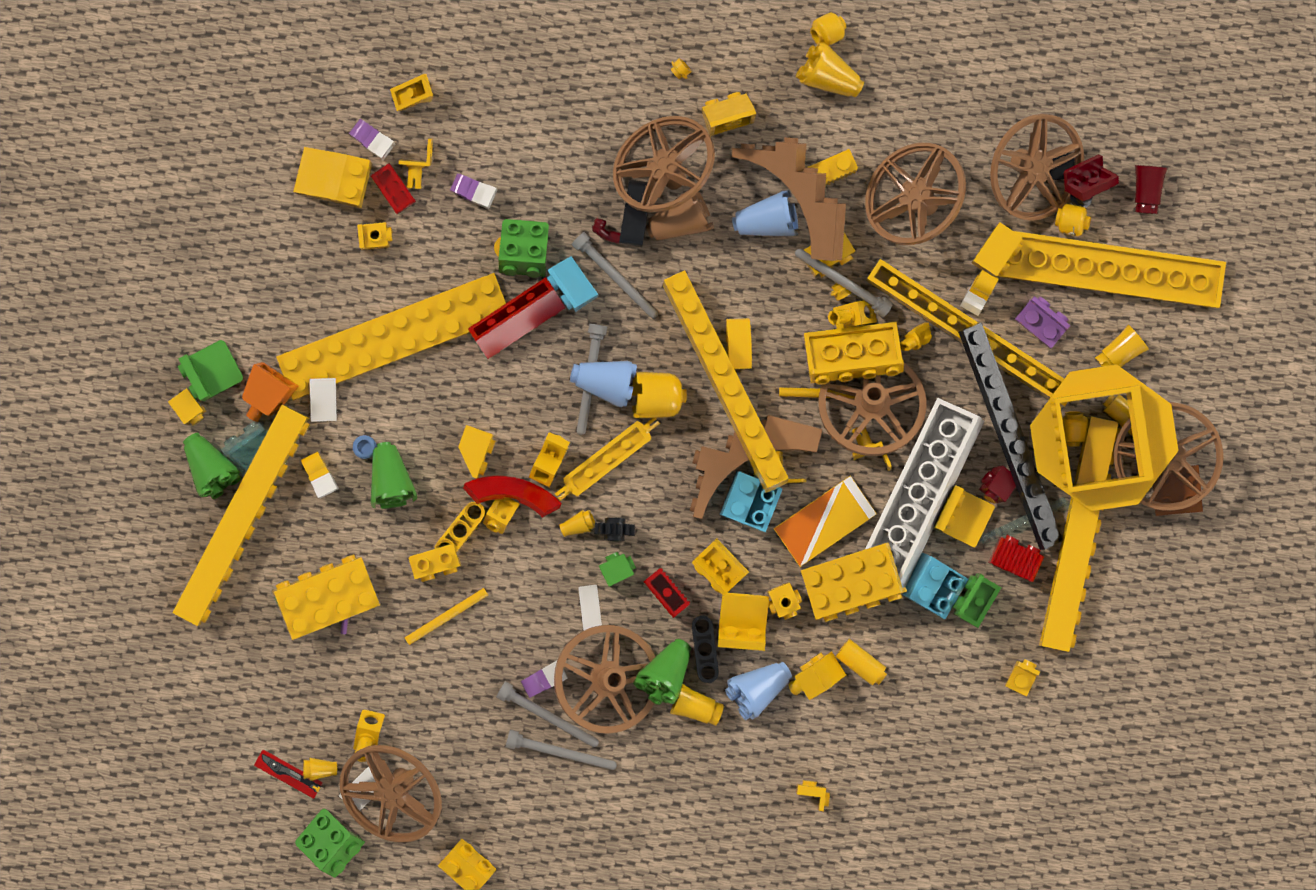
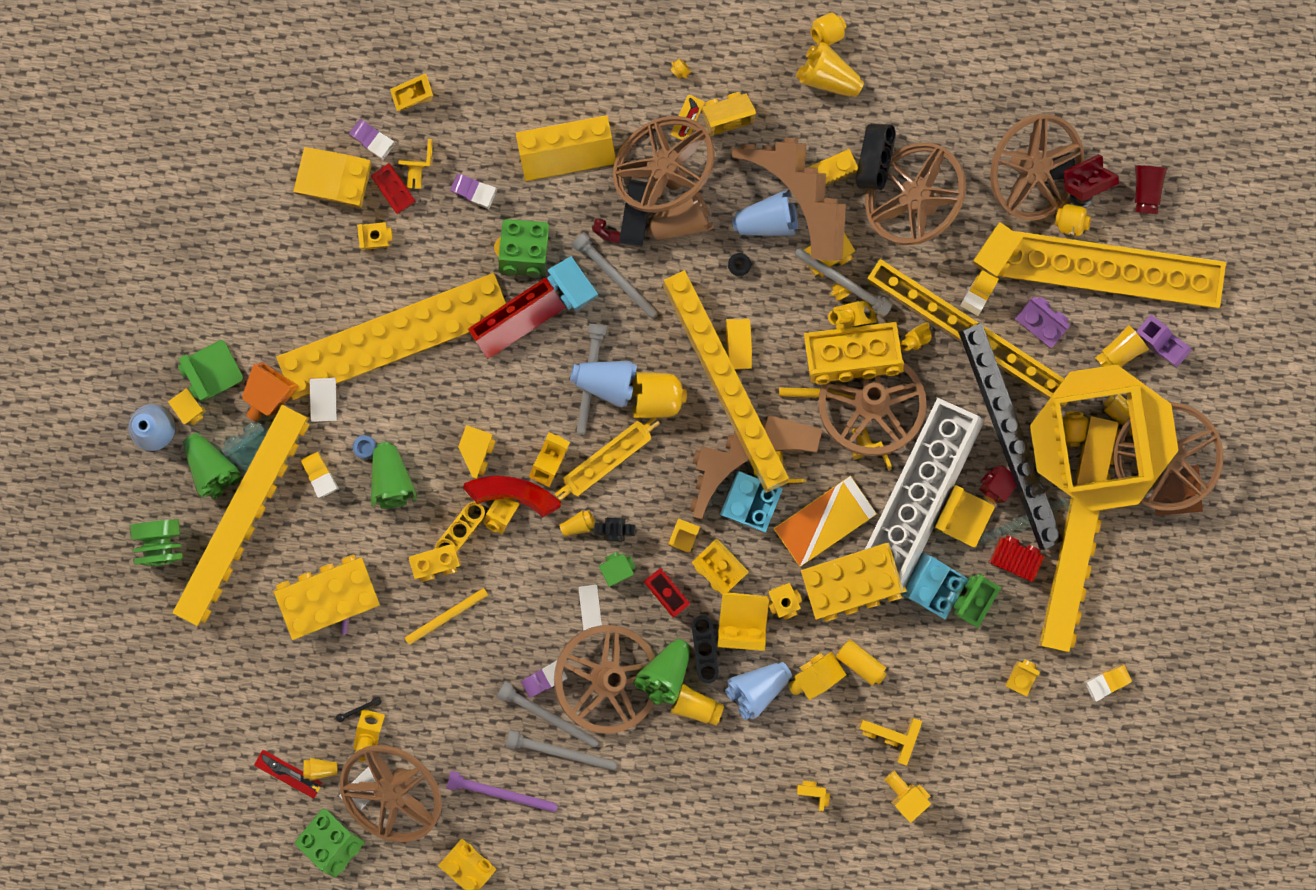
none -> light blue cone [128,404,175,451]
none -> bright green wheel [129,519,183,567]
none -> black hinge [336,697,382,723]
none -> medium lavender piece [446,771,558,812]
none -> yellow slope [515,115,616,182]
none -> yellow panel [668,518,700,553]
none -> yellow sticker [671,95,705,140]
none -> black plate [728,253,751,276]
none -> black beam [856,123,896,190]
none -> yellow bracket [859,717,923,766]
none -> yellow brick [884,770,931,823]
none -> leg [1084,664,1132,702]
none -> medium lavender brick [1136,315,1192,368]

